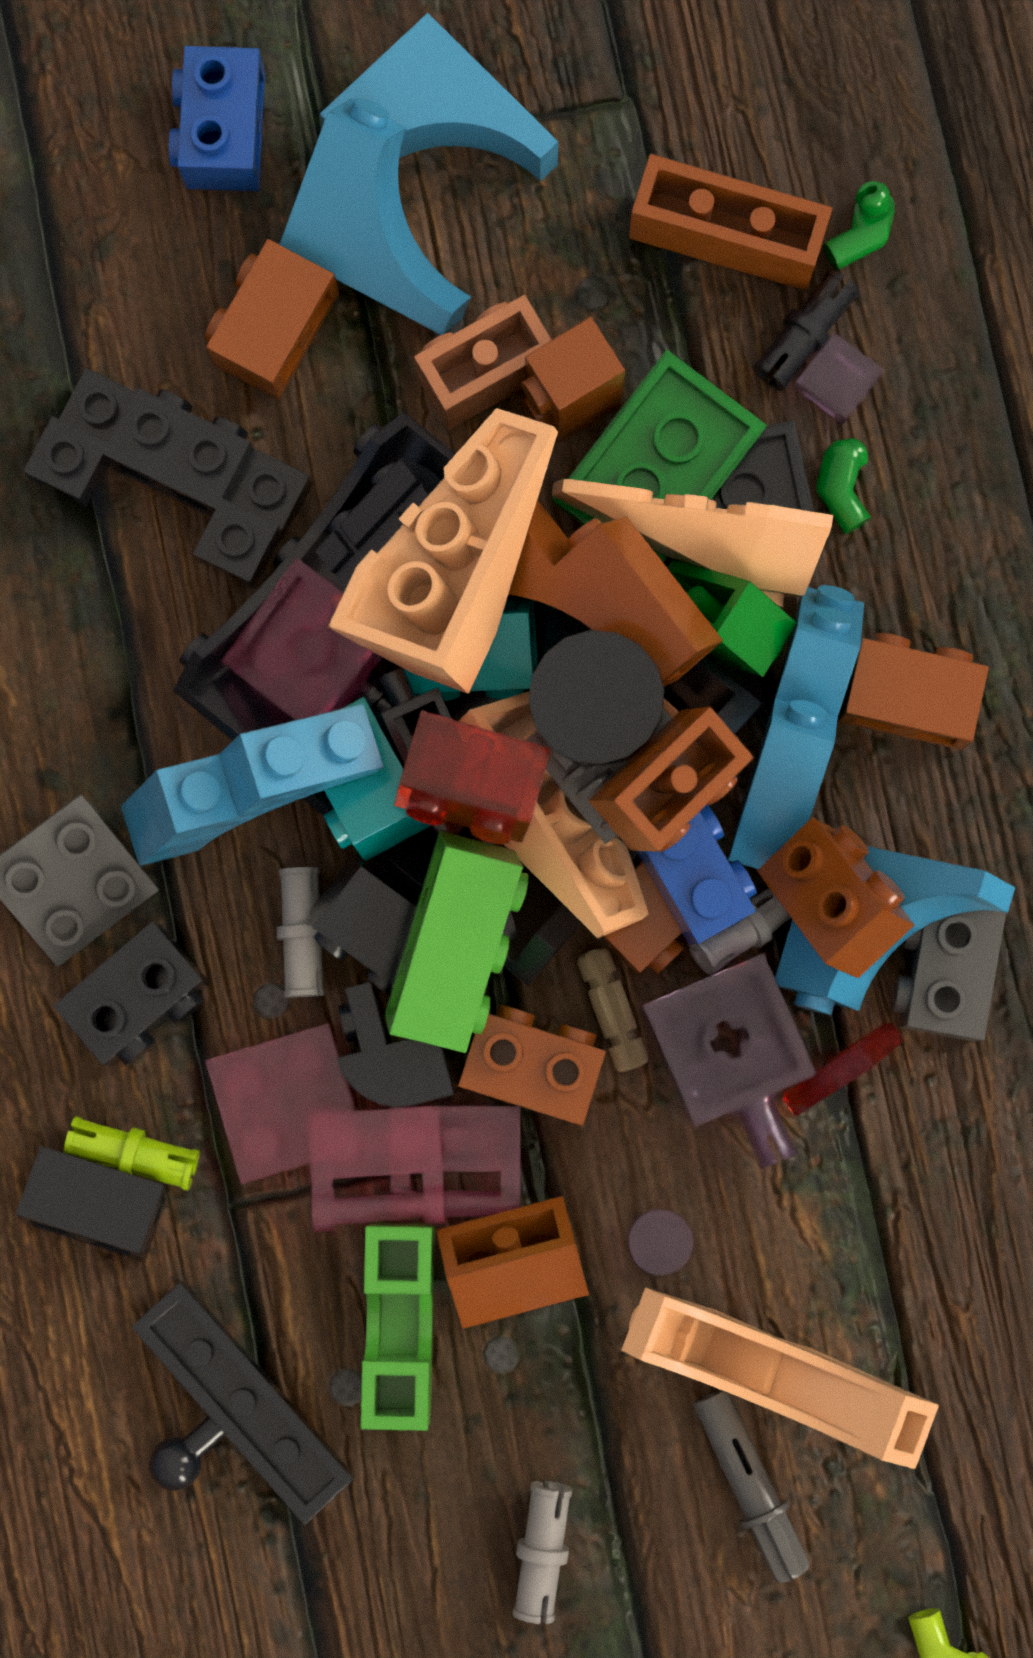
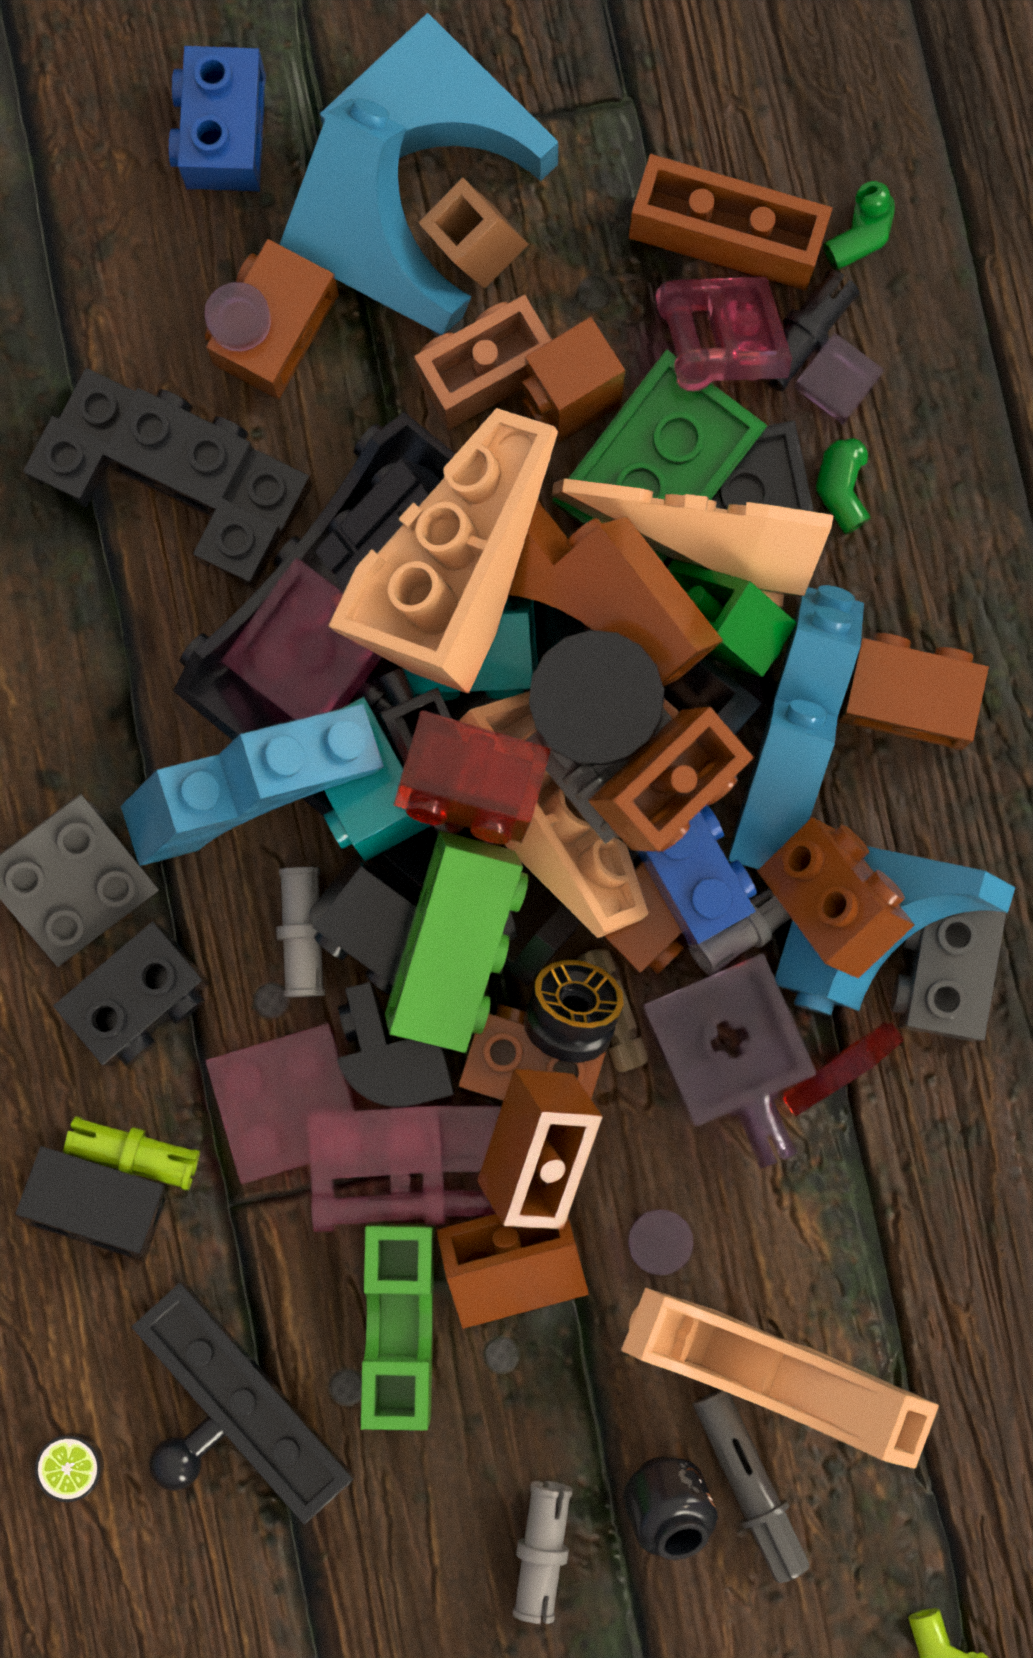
none -> tile [35,1433,104,1502]
none -> tile [205,282,271,351]
none -> medium nougat brick [418,177,529,289]
none -> dark orange brick [477,1069,602,1229]
none -> black wheel [524,959,624,1063]
none -> black head [623,1457,718,1560]
none -> clear pink plate [655,277,792,391]

